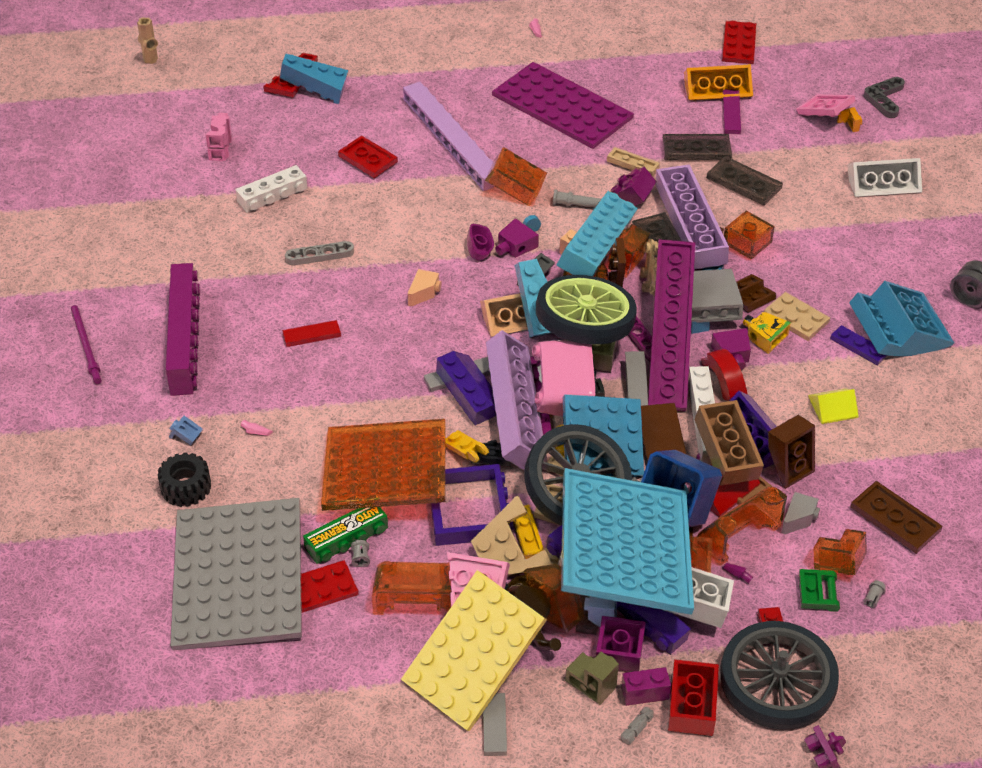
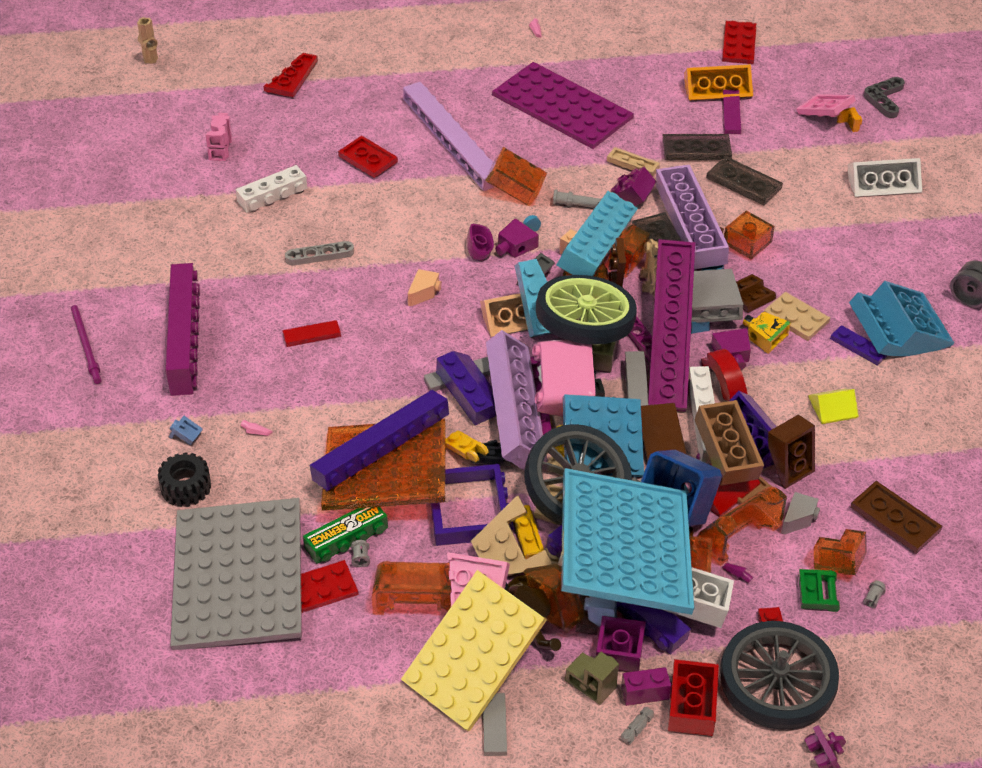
dark azure wedge [280,54,348,104] -> none
none -> dark purple brick [309,390,449,491]

